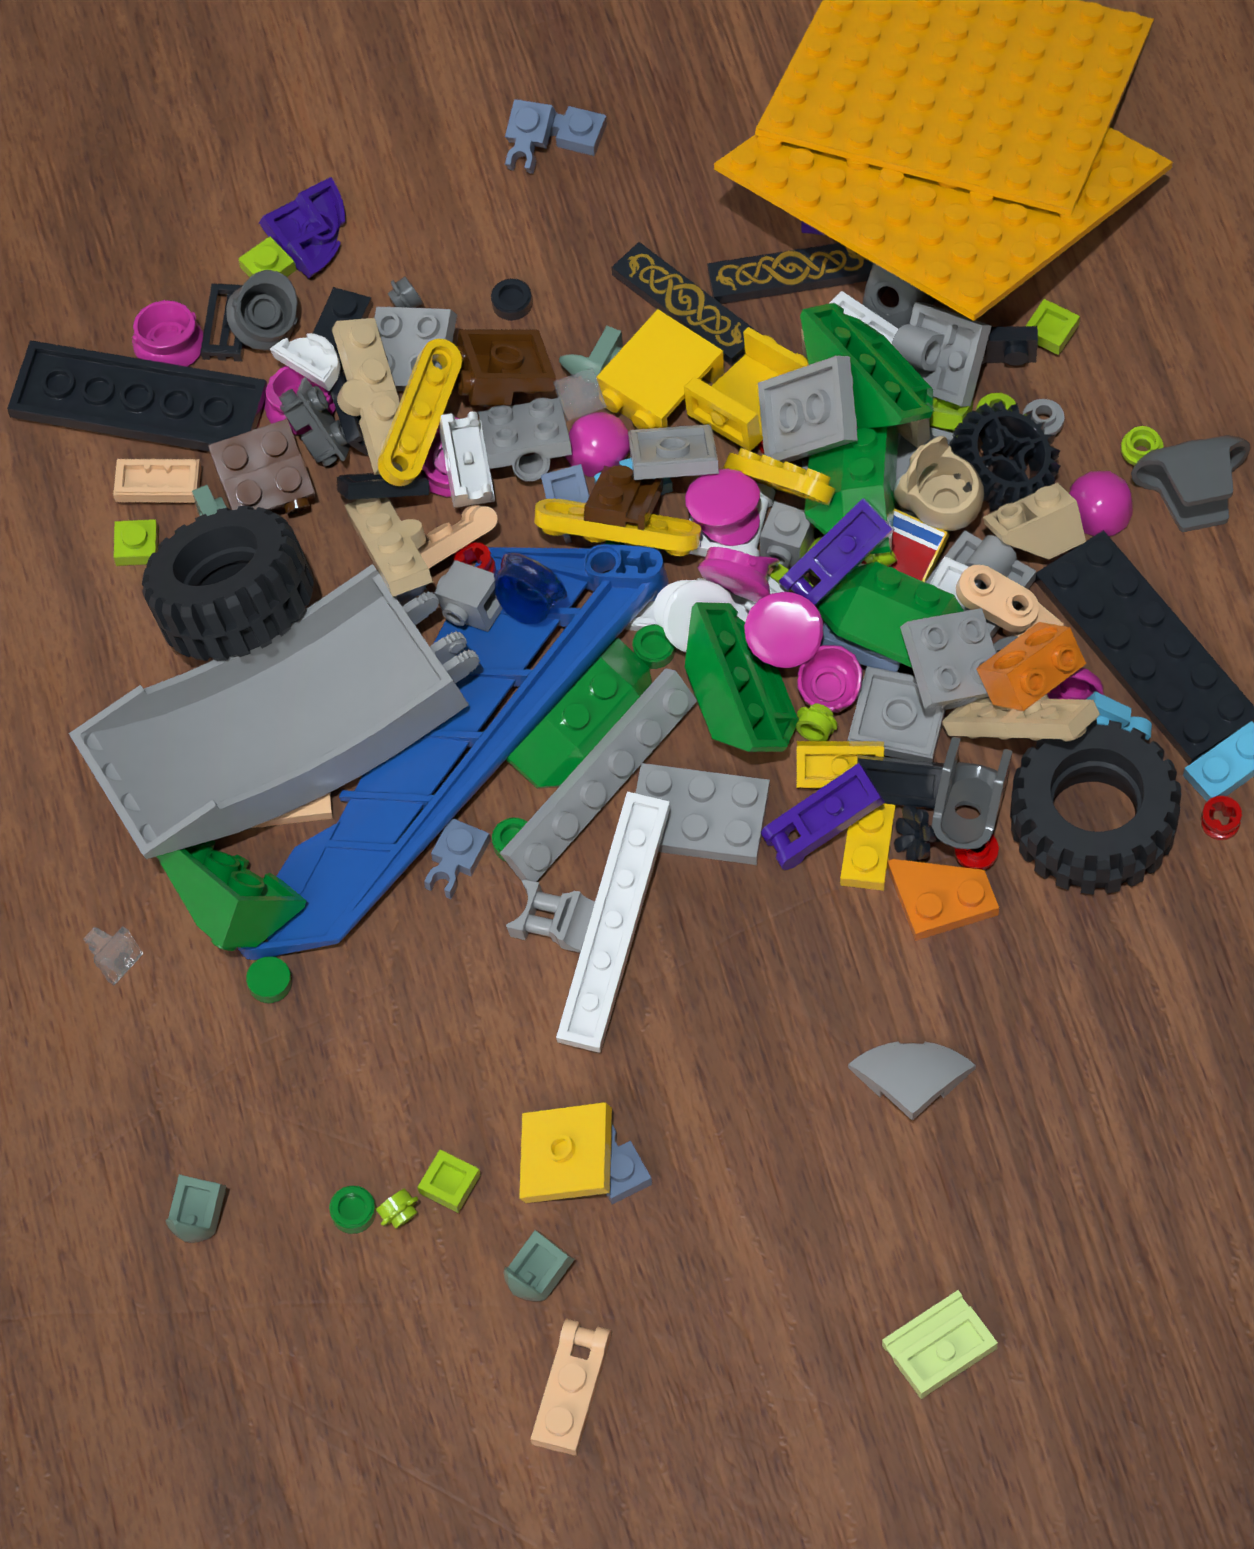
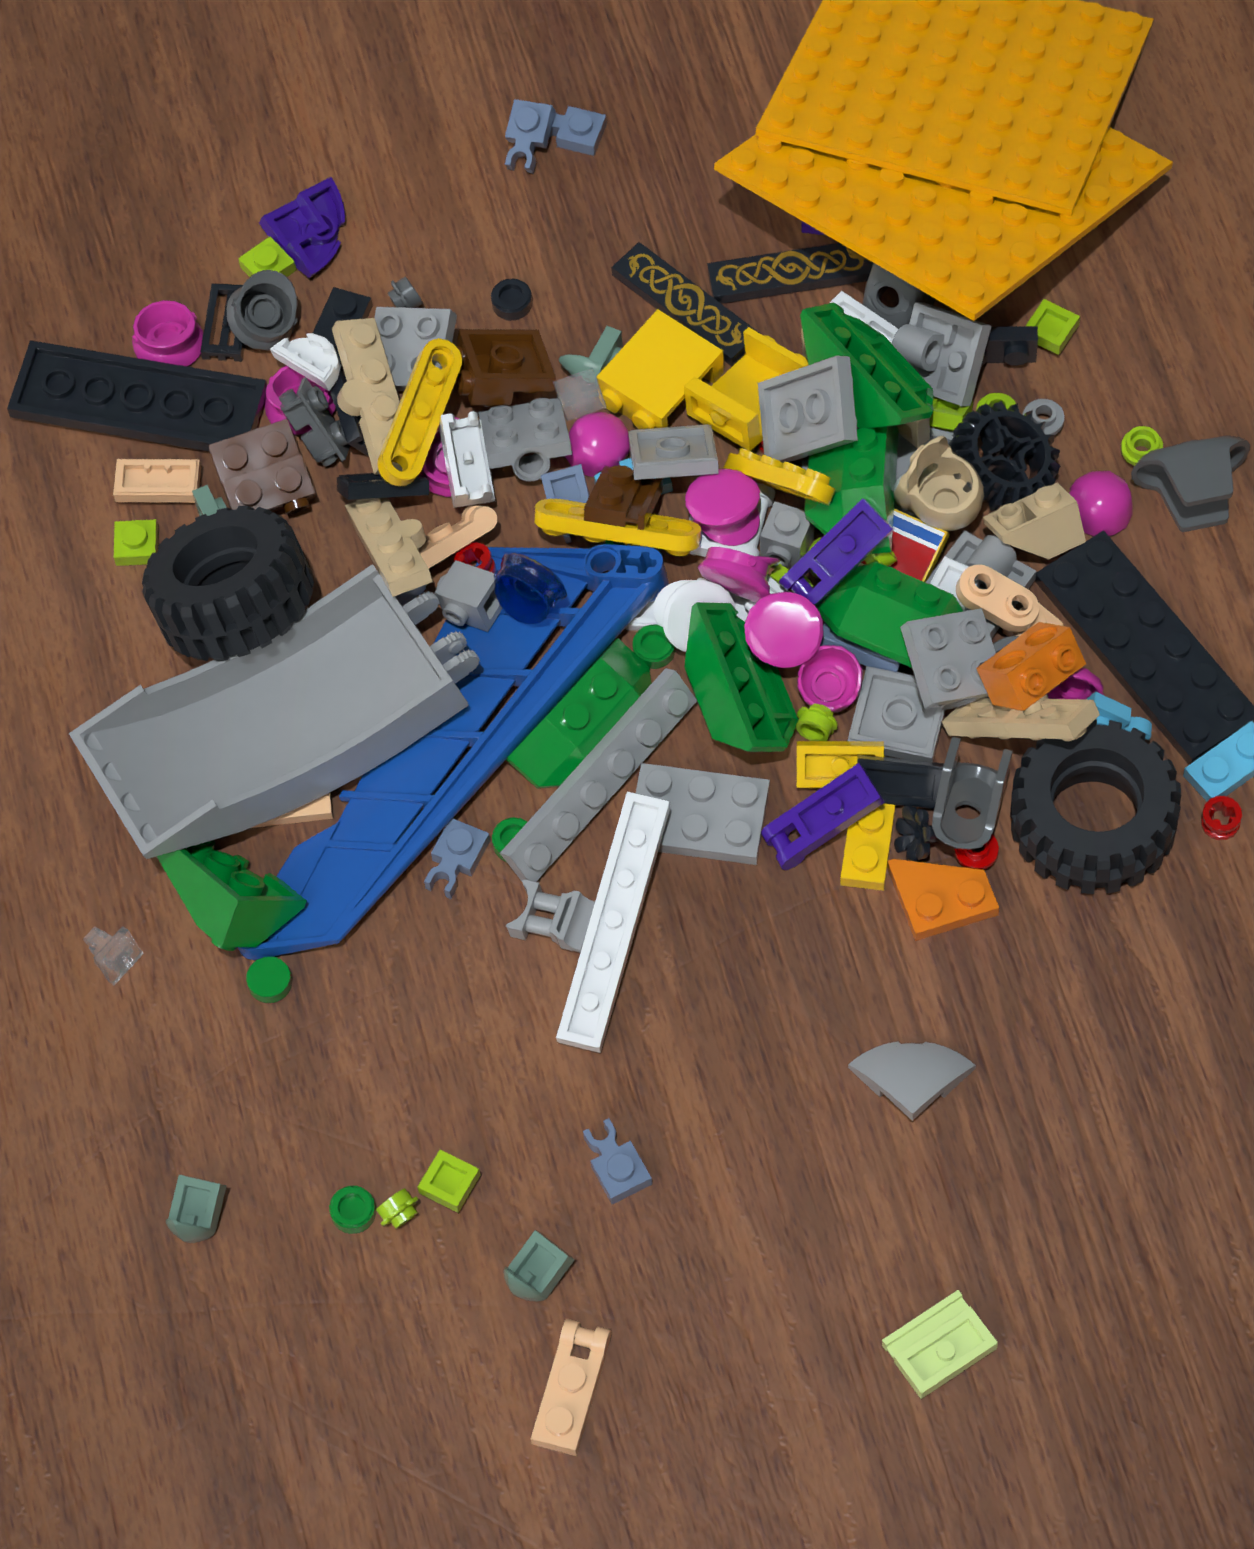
yellow plate [519,1102,612,1203] -> none

